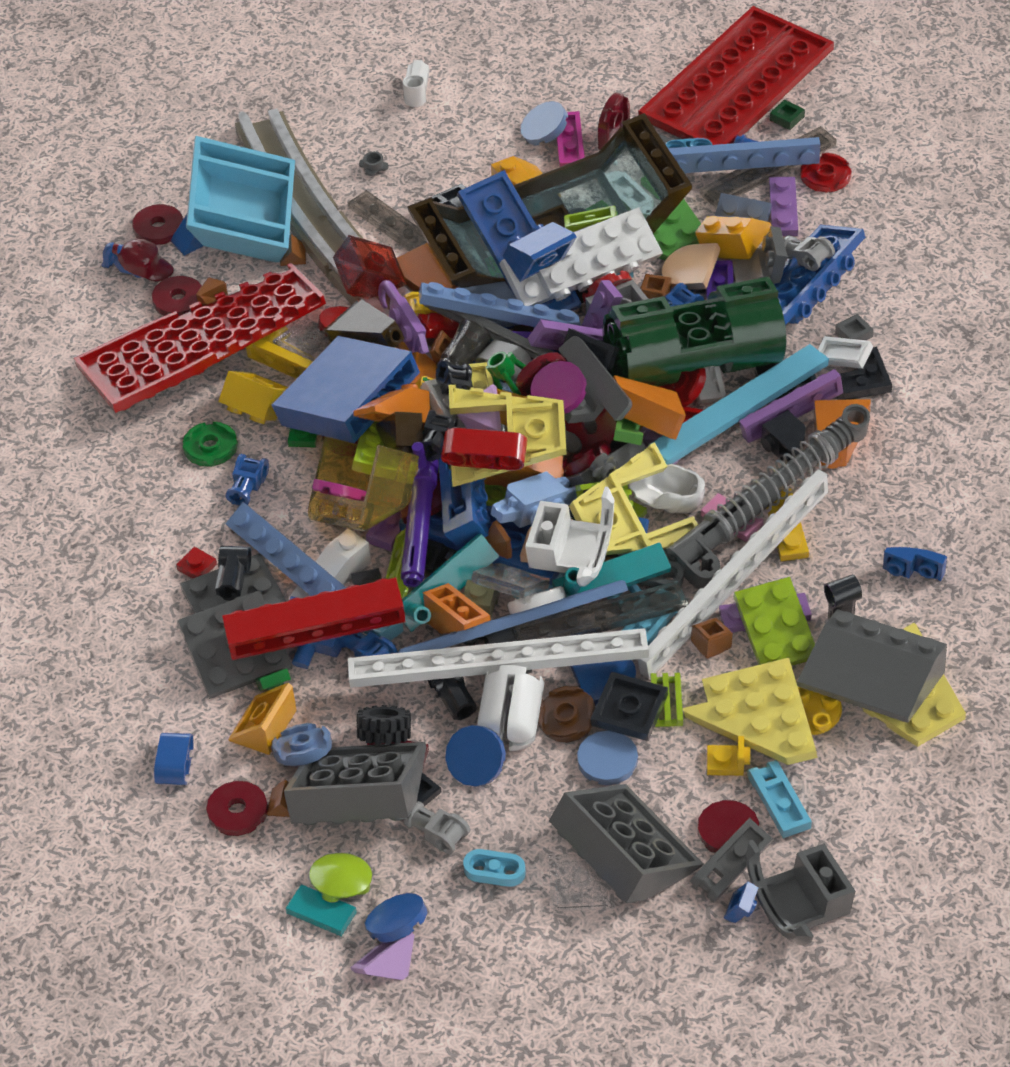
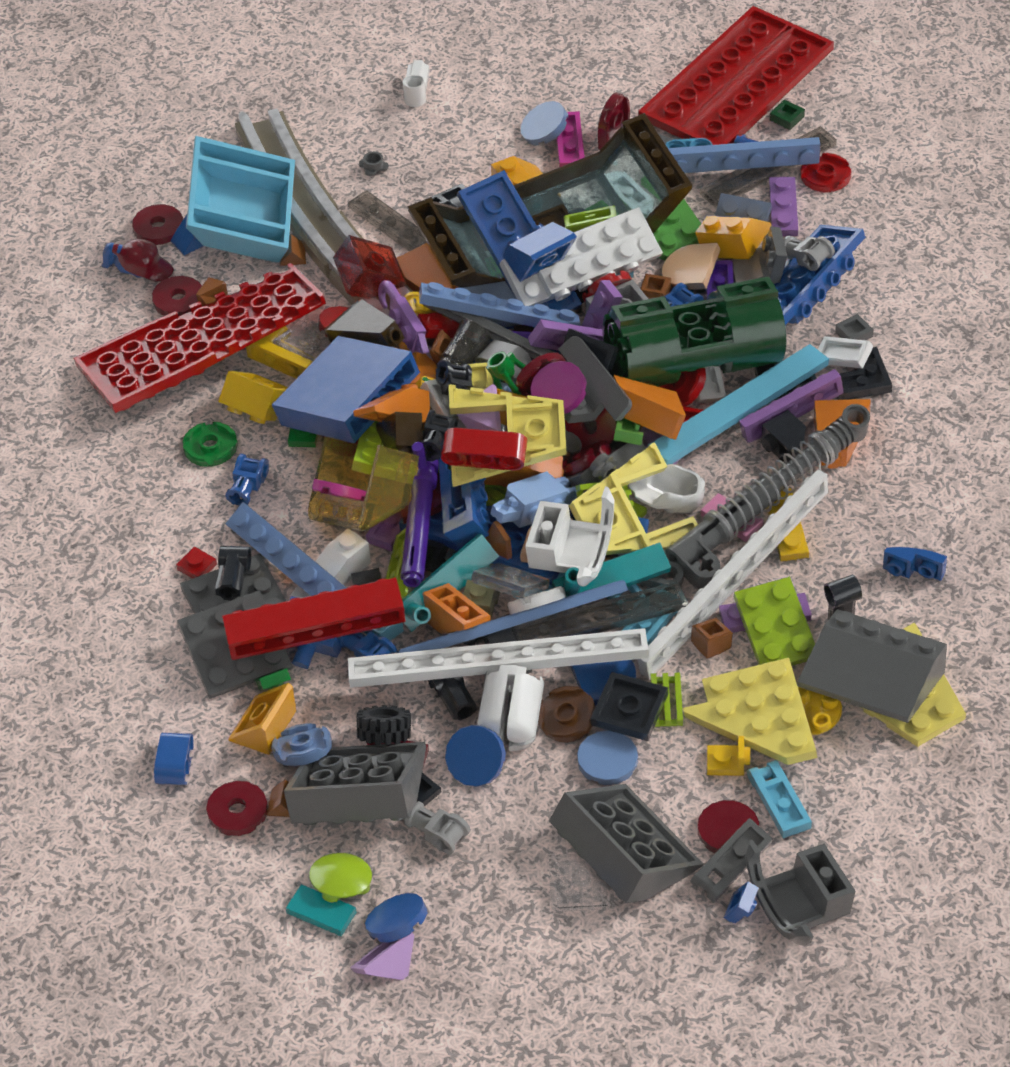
medium azure plate [463,849,526,887] -> none

